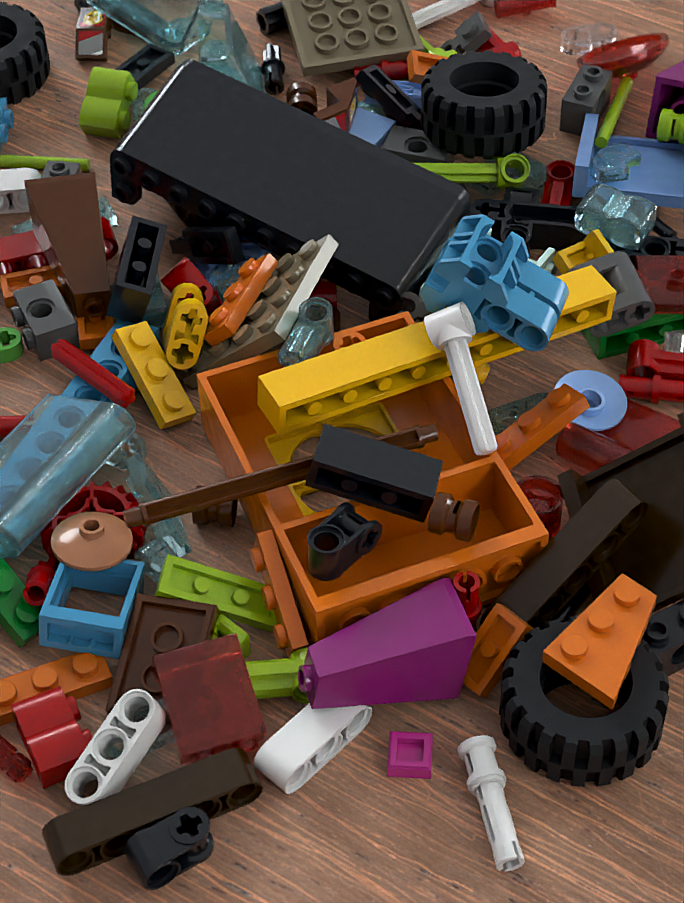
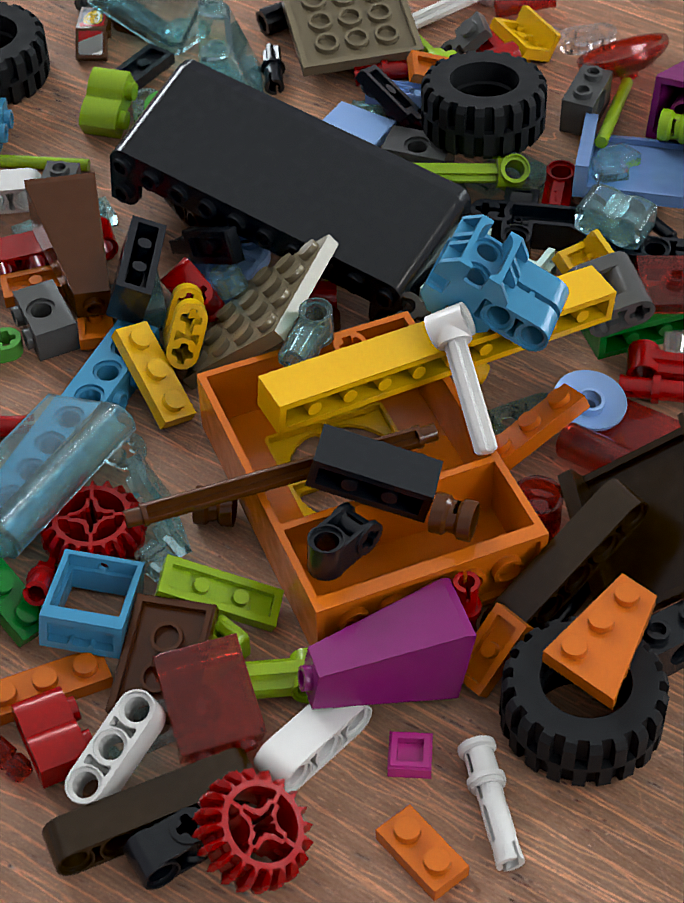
red axle [50,339,136,408] -> none
nougat dish [51,512,133,572] -> none
orange plate [204,253,279,347] -> none
orange plate [249,529,308,658] -> none
reddish brown wheel [286,82,318,116] -> none
reddish brown slope [313,77,358,133] -> none
none -> red gear [191,767,314,895]
none -> orange plate [376,804,470,901]
none -> yellow bracket [489,6,561,63]

